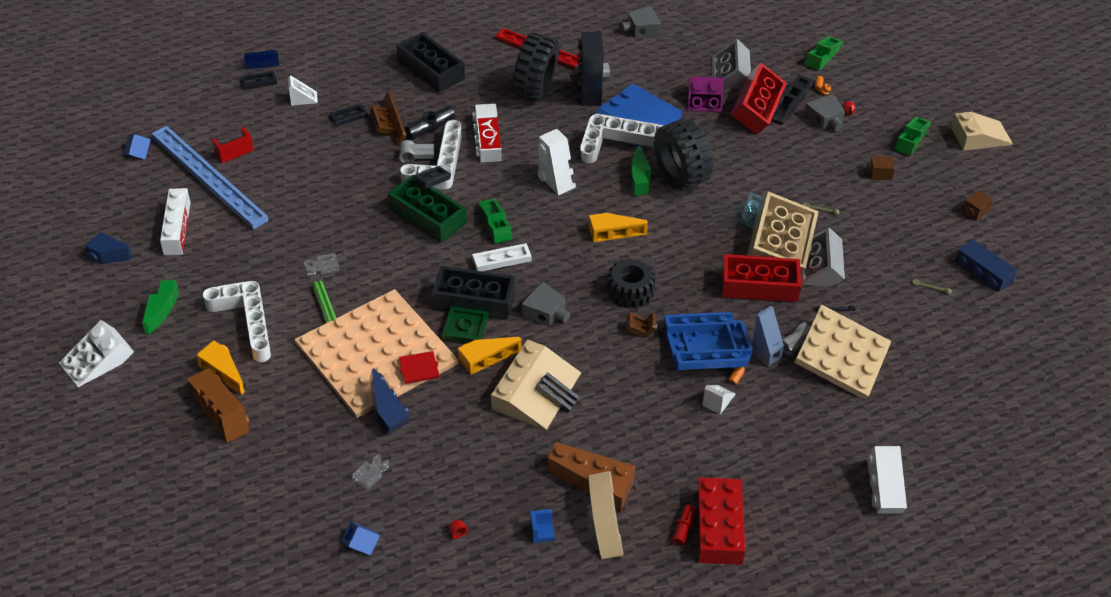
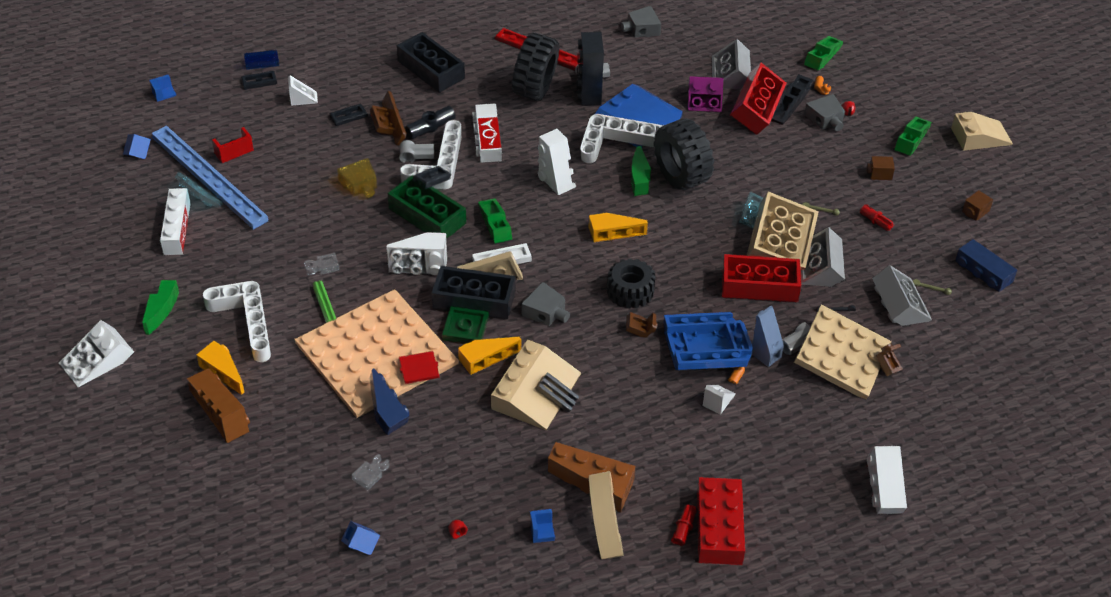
dark blue slope [85,232,132,264] -> none
none -> blue panel [149,75,176,102]
none -> clear light blue wing [175,171,223,208]
none -> clear yellow torso [337,158,377,198]
none -> white slope [387,232,447,275]
none -> tan wing [457,251,523,280]
none -> red axle [860,204,894,231]
none -> light grey slope [872,265,932,326]
none -> reddish brown bracket [876,343,903,376]

